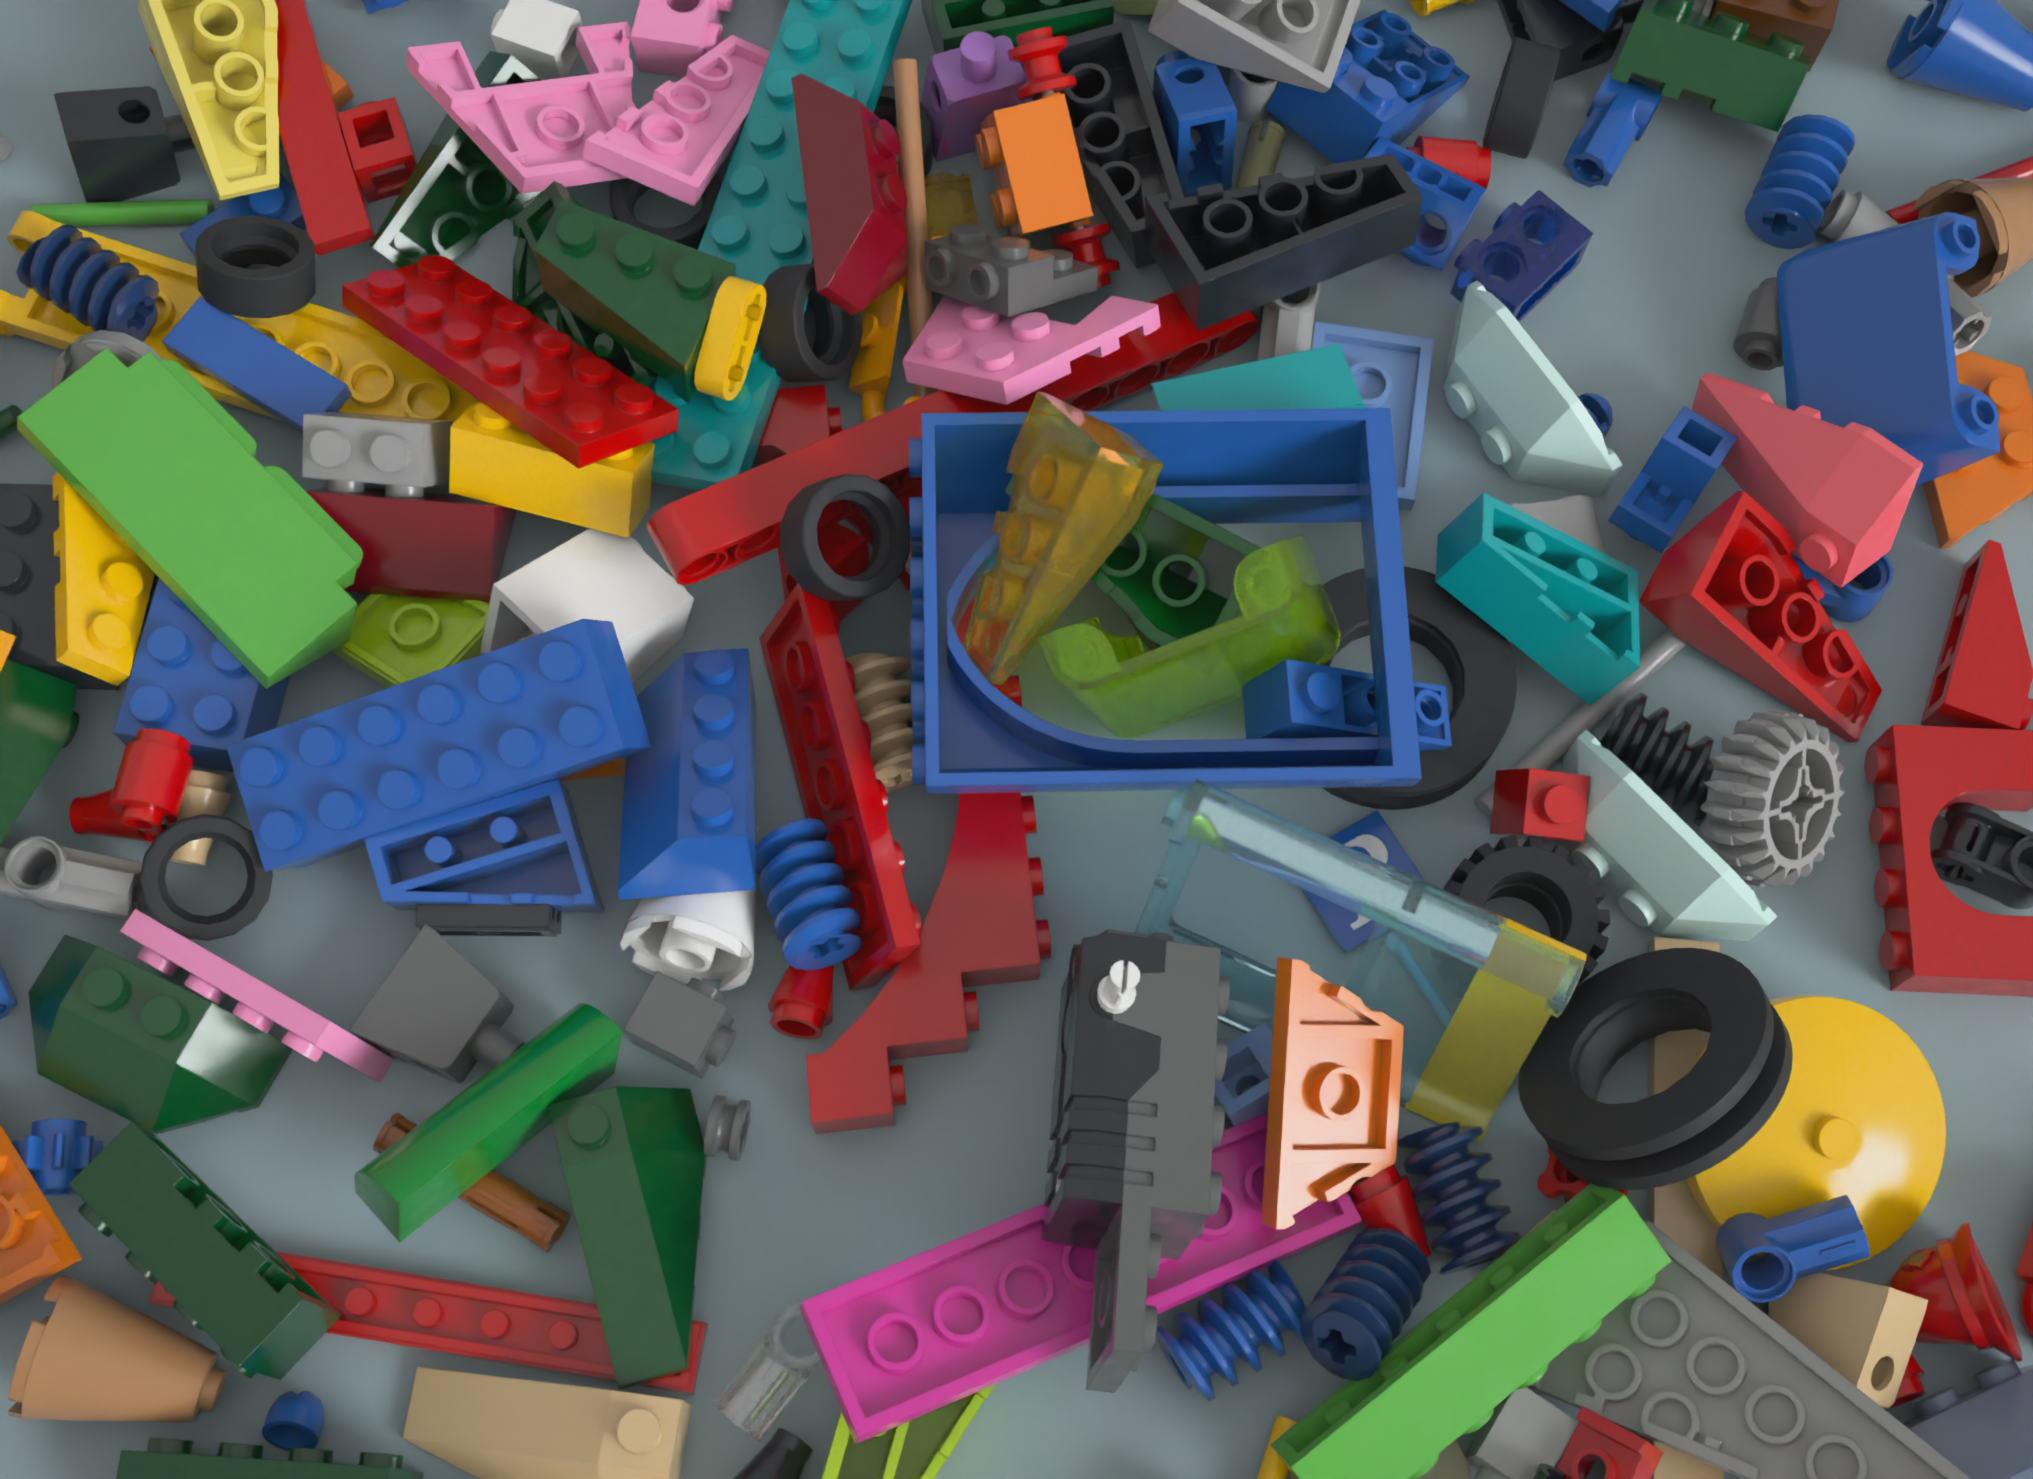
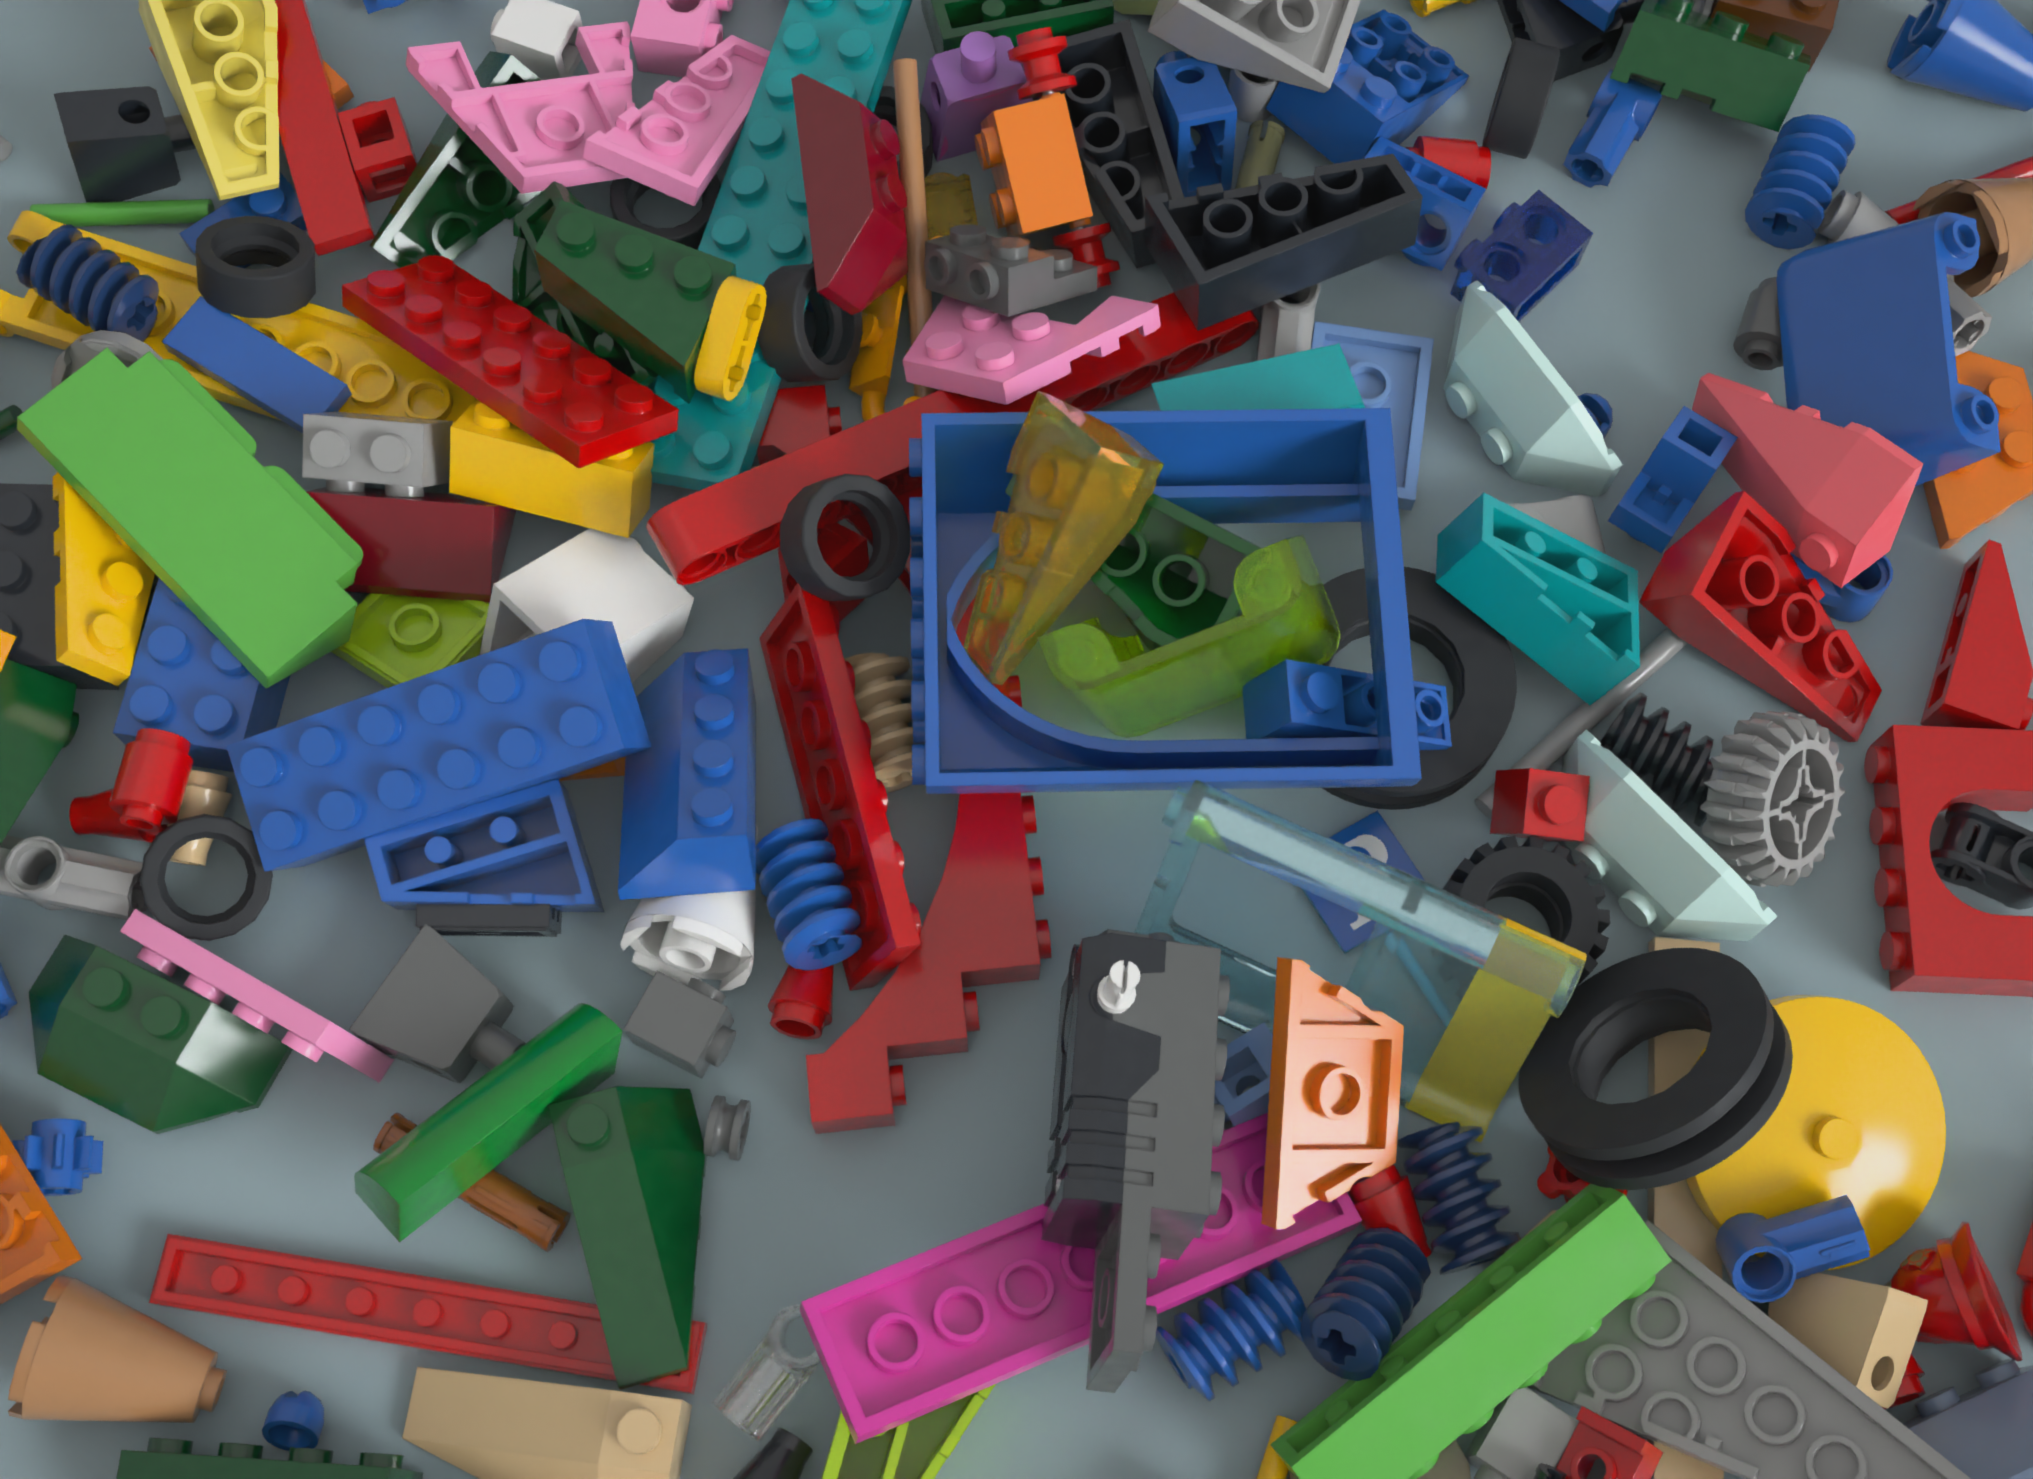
dark green wedge [69,1121,342,1380] -> none

